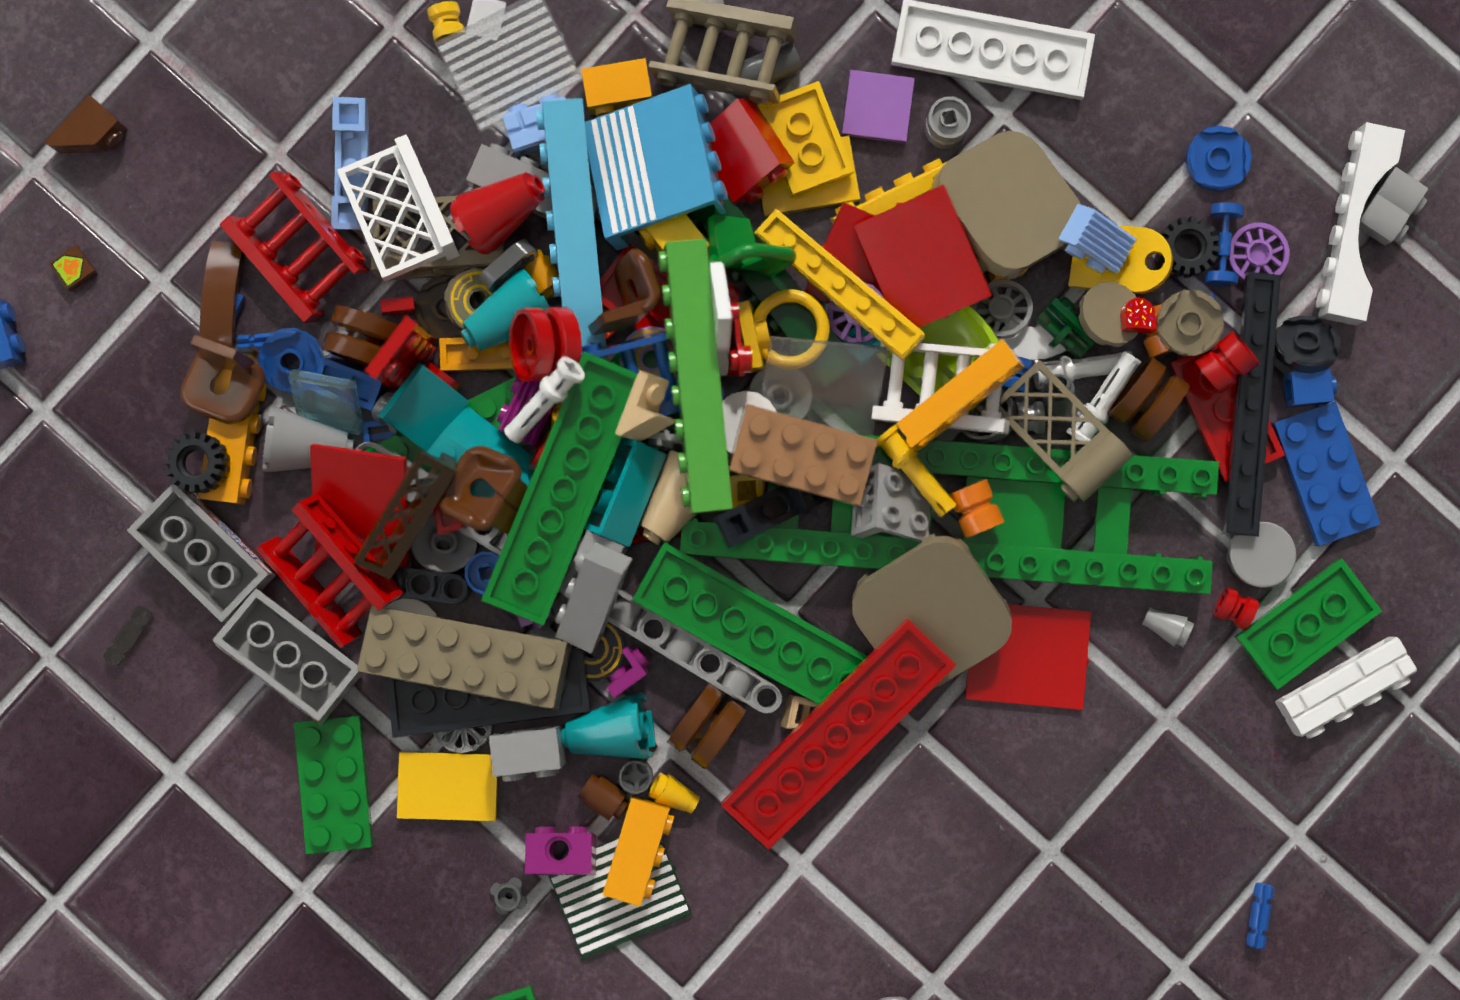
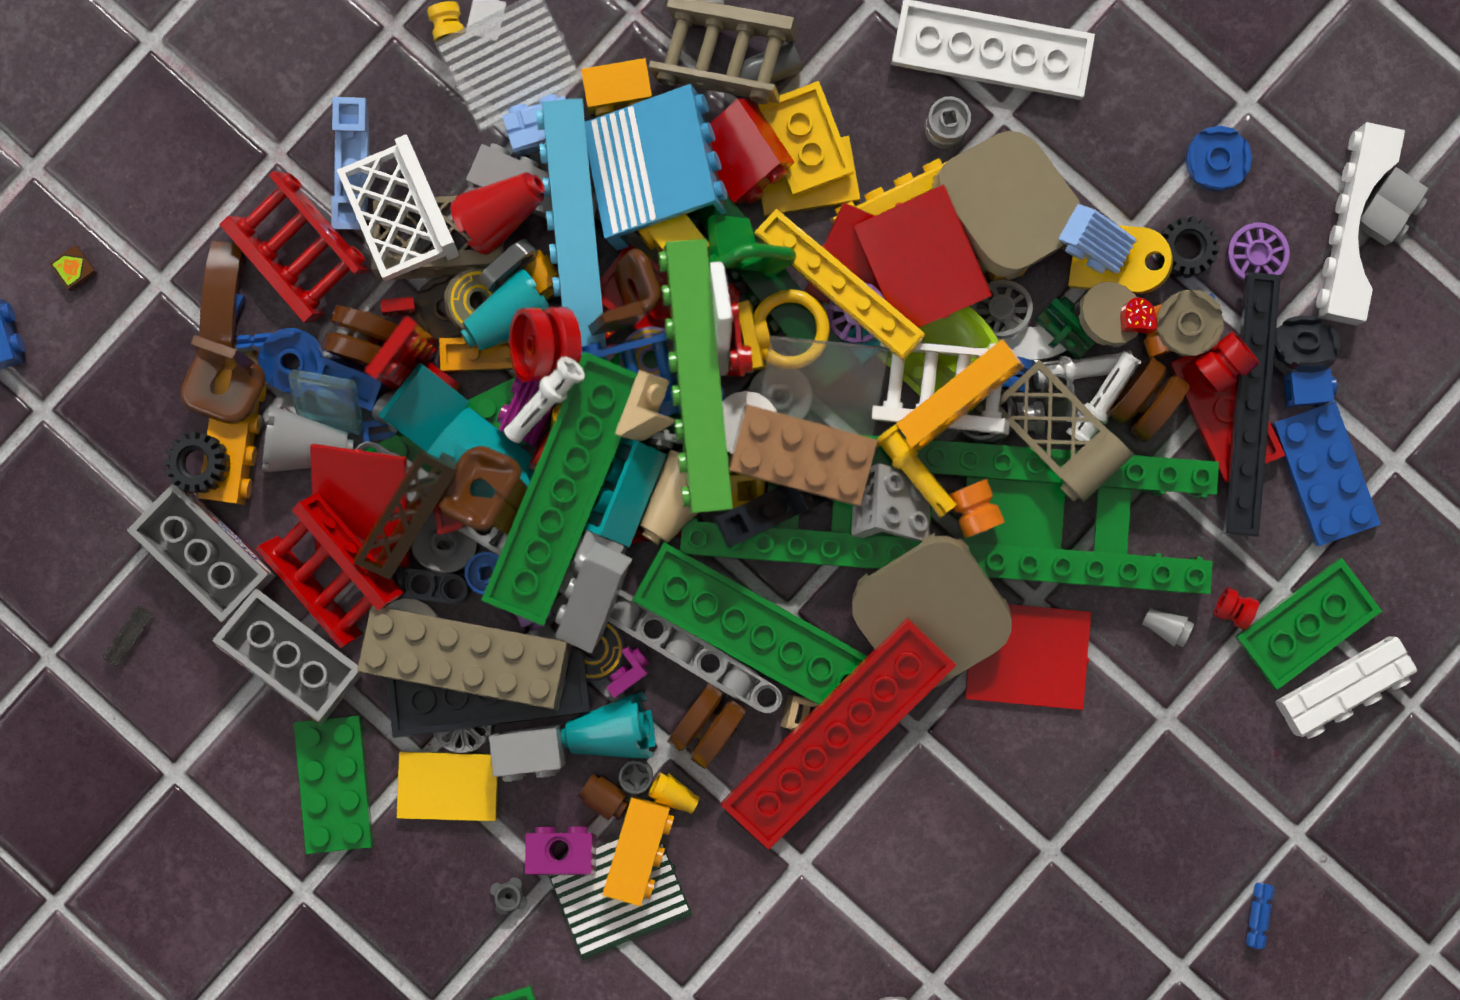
reddish brown slope [45,95,128,154] -> none
medium lavender tile [842,70,915,144] -> none
blue wheel [1205,203,1244,286] -> none
light grey tile [1226,522,1296,587] -> none

